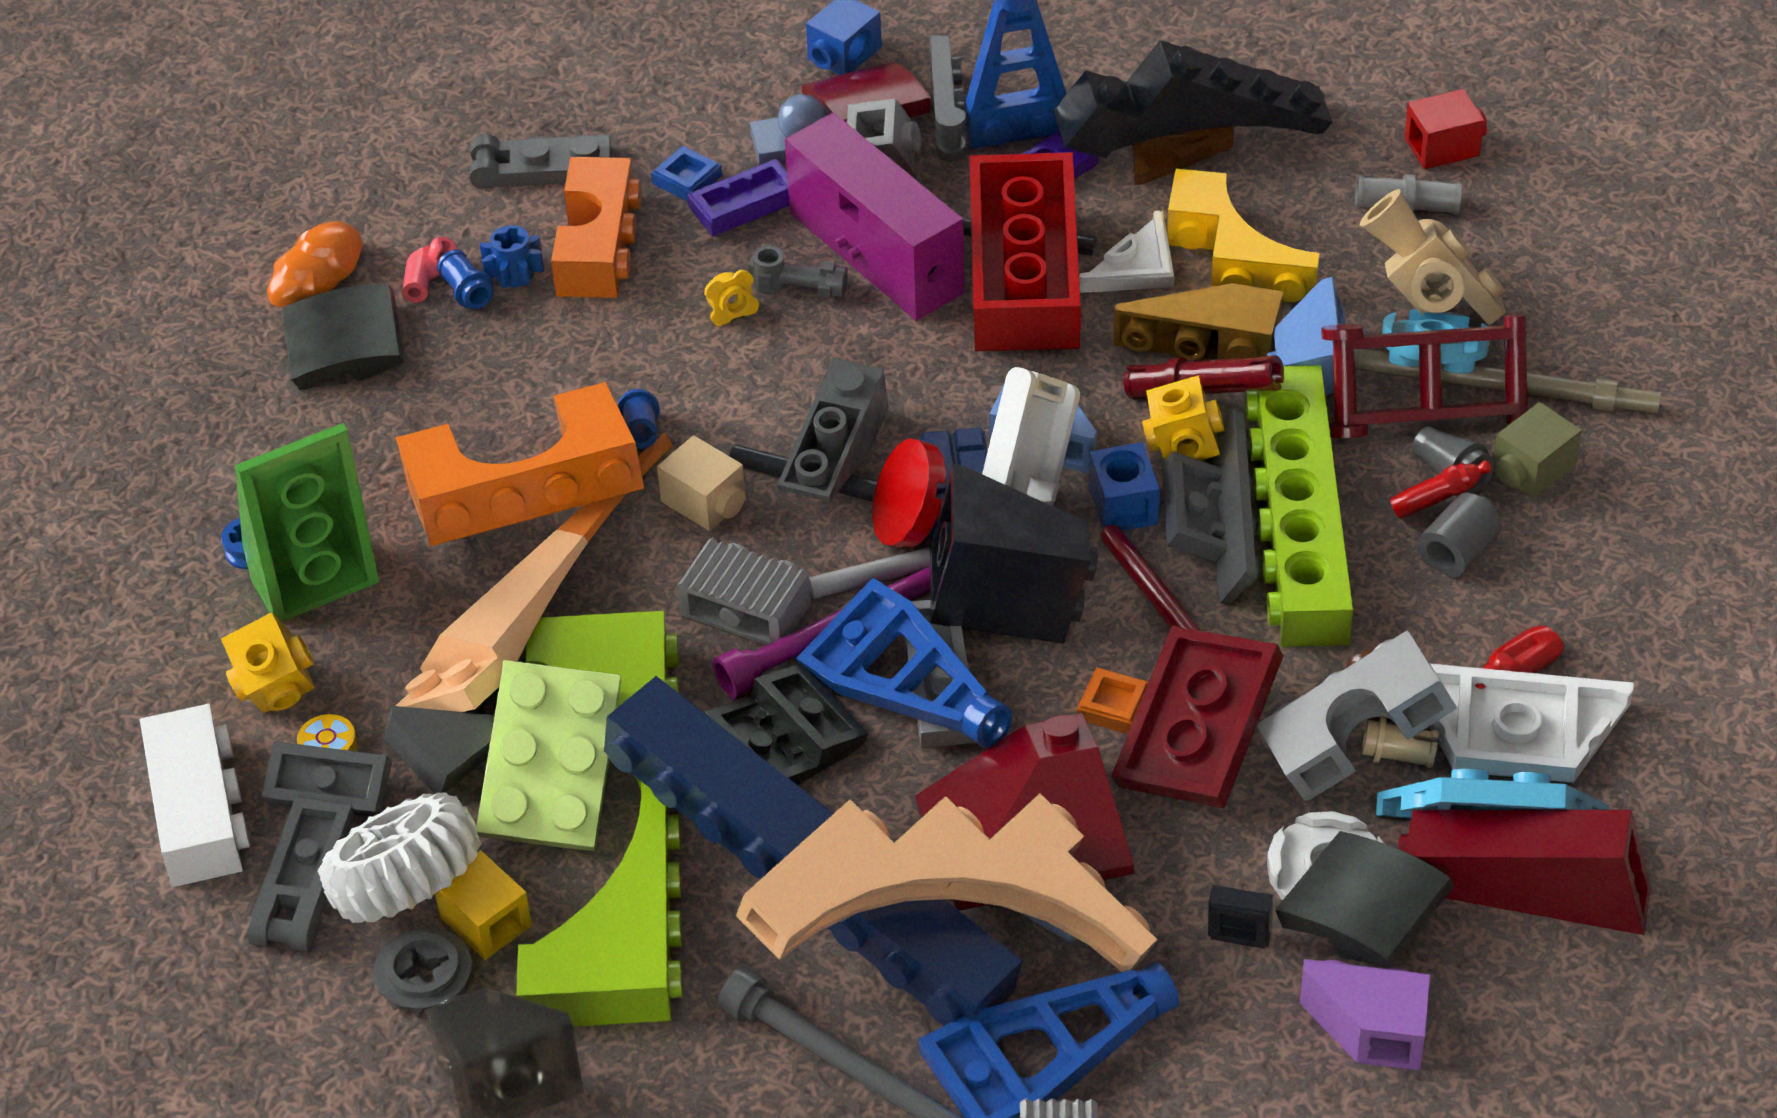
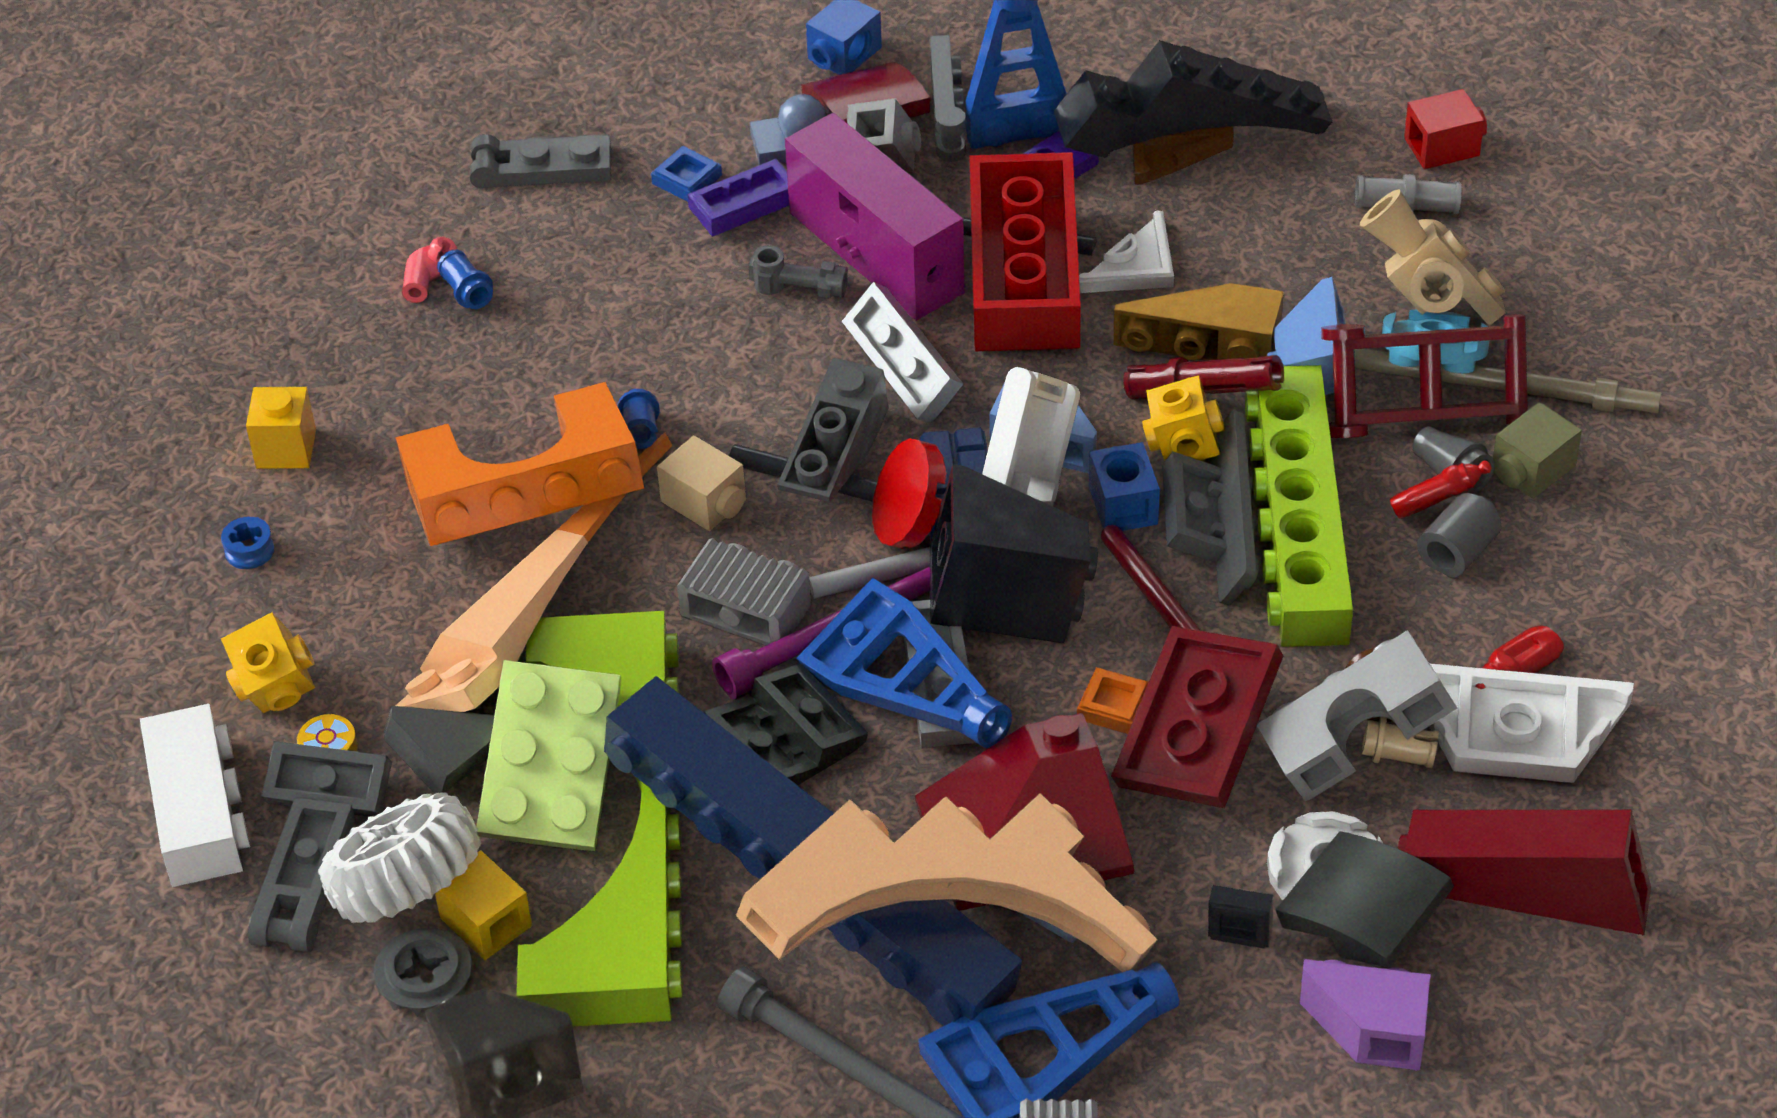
bright green slope [235,423,379,622] -> none
orange arm [266,221,363,307] -> none
pearl dark grey slope [283,284,404,390] -> none
blue gear [480,225,544,288] -> none
orange arch [551,157,642,298] -> none
yellow plate [705,270,759,326] -> none
yellow arch [1167,169,1320,303] -> none
medium azure wing [1376,769,1609,819] -> none
none -> yellow brick [246,387,316,469]
none -> plate [842,282,963,423]

